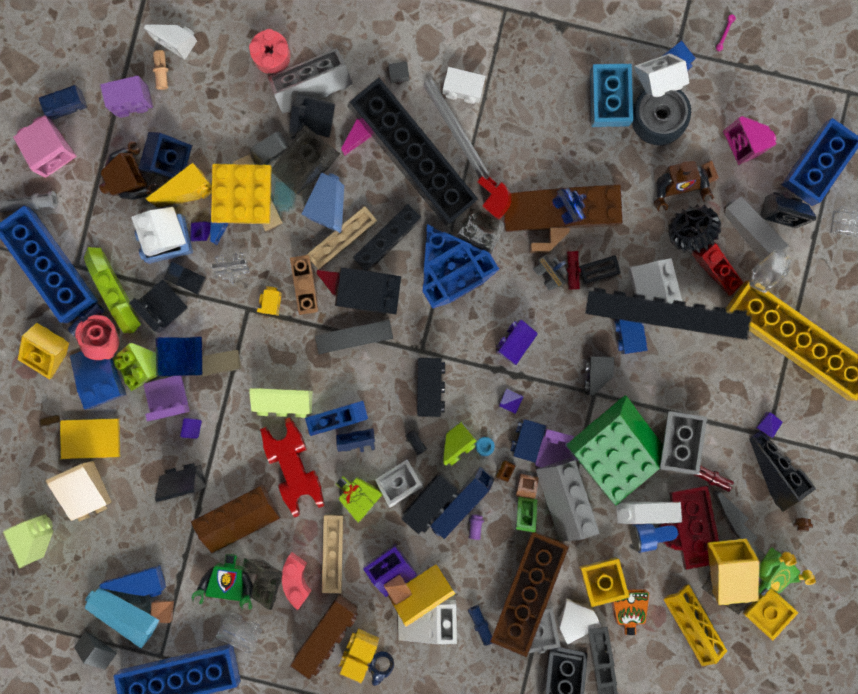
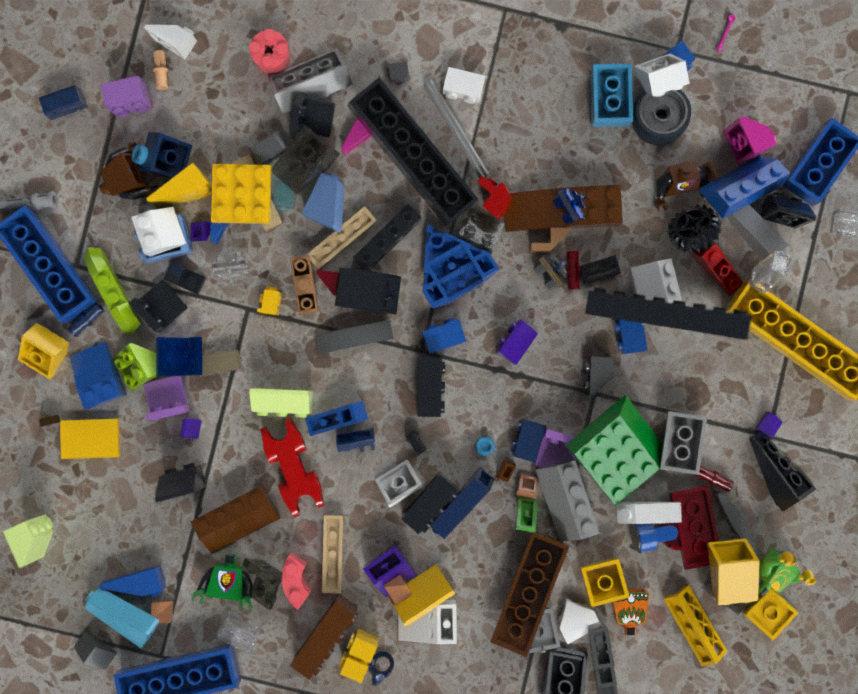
bright pink slope [13,115,77,178] -> none
slope [45,461,112,522] -> none
coral brick [75,315,120,360] -> none
lime torso [335,476,383,523] -> none
lime slope [443,422,477,466] -> none
dark blue pin [467,605,492,646] -> none
medium lavender pin [468,514,484,540] -> none
dark purple slope [498,389,523,414] -> none
reddish brown plate [793,518,813,532] -> none
none -> dark azure tile [131,144,148,165]
none -> blue brick [423,318,466,354]
none -> blue slope [699,156,790,219]

